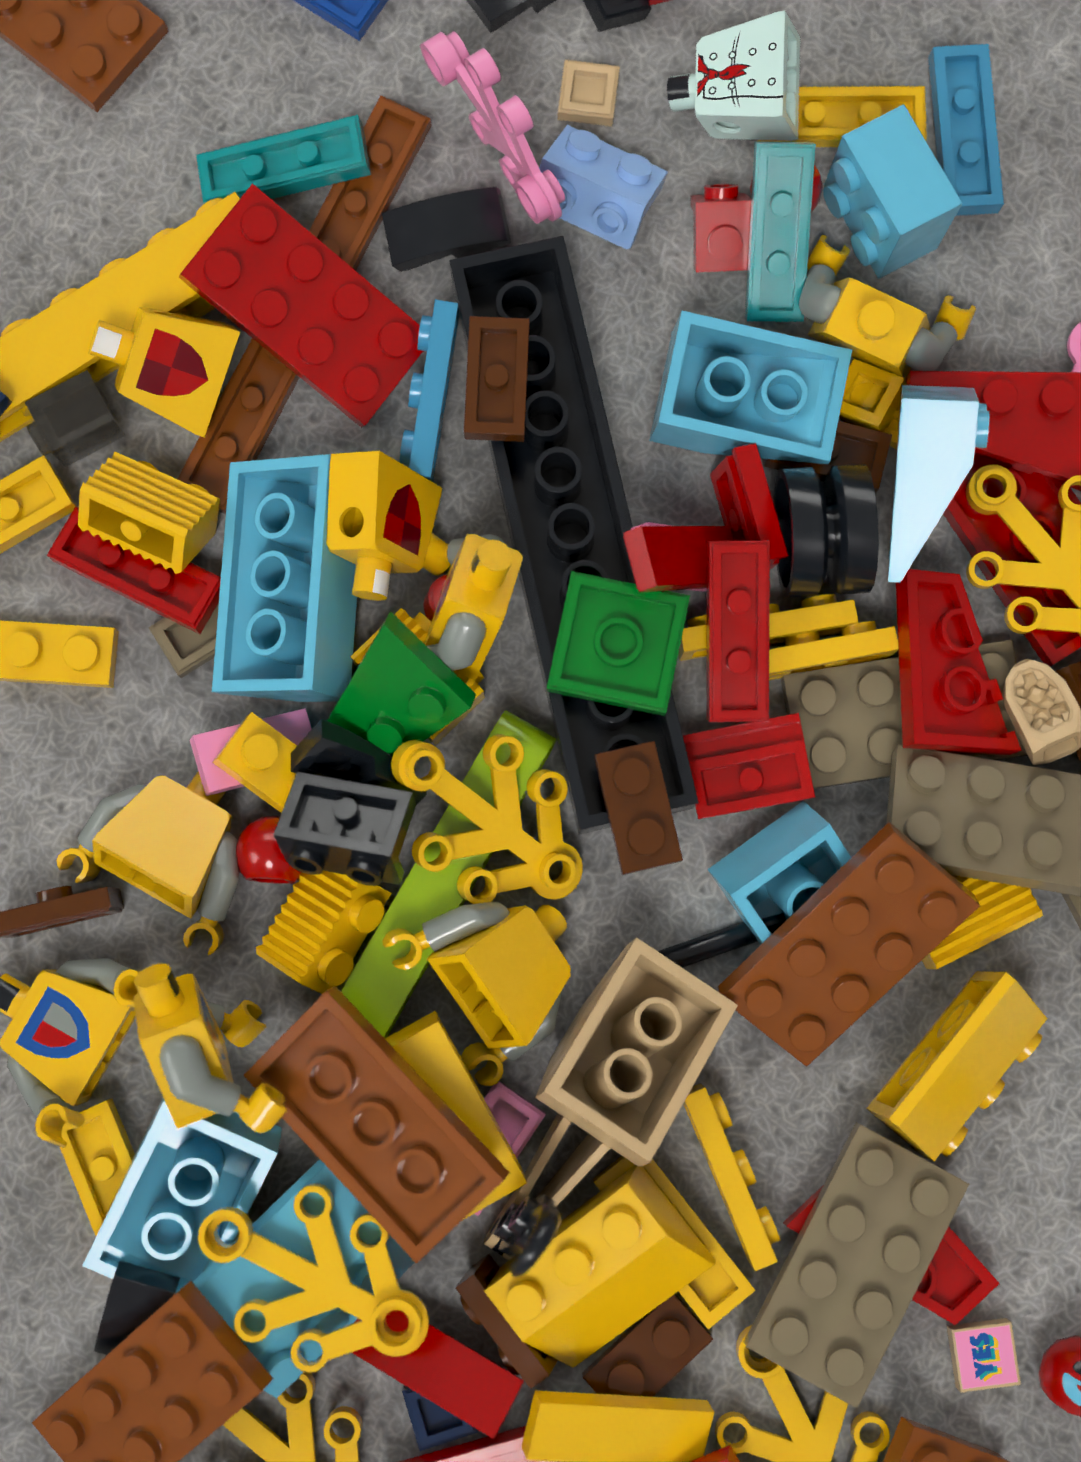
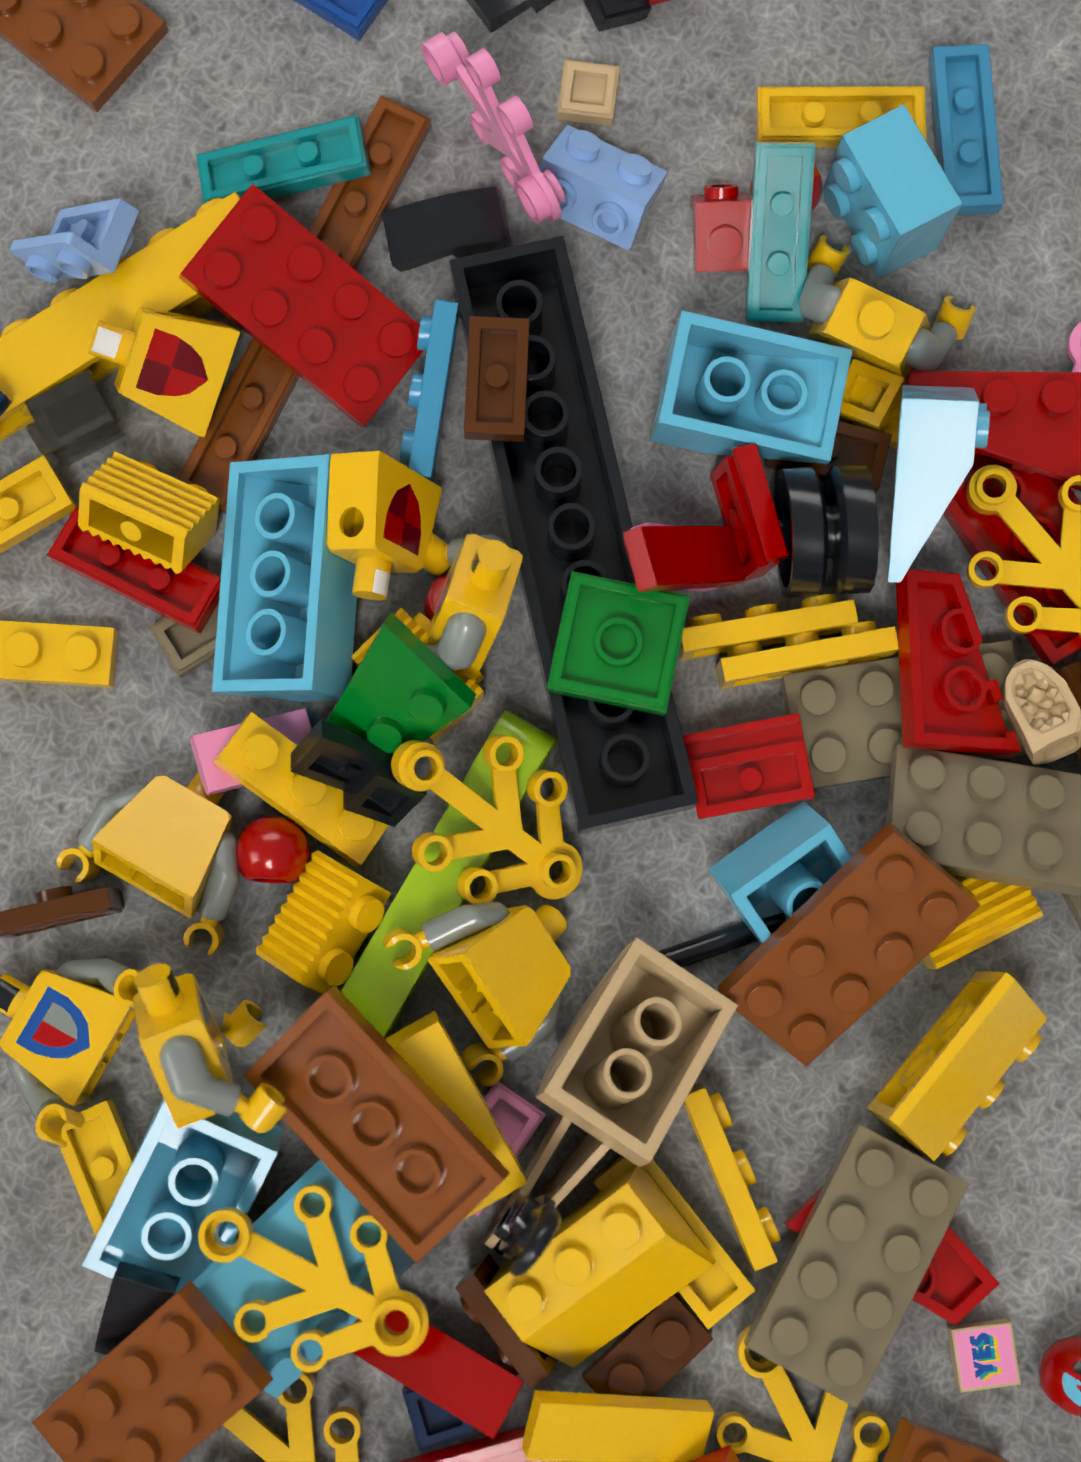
black bracket [273,772,416,886] -> none
reddish brown plate [594,741,683,875] -> none
light aqua torso [667,10,800,141] -> none
red tile [707,540,770,722] -> none
none -> light blue bracket [9,198,139,283]

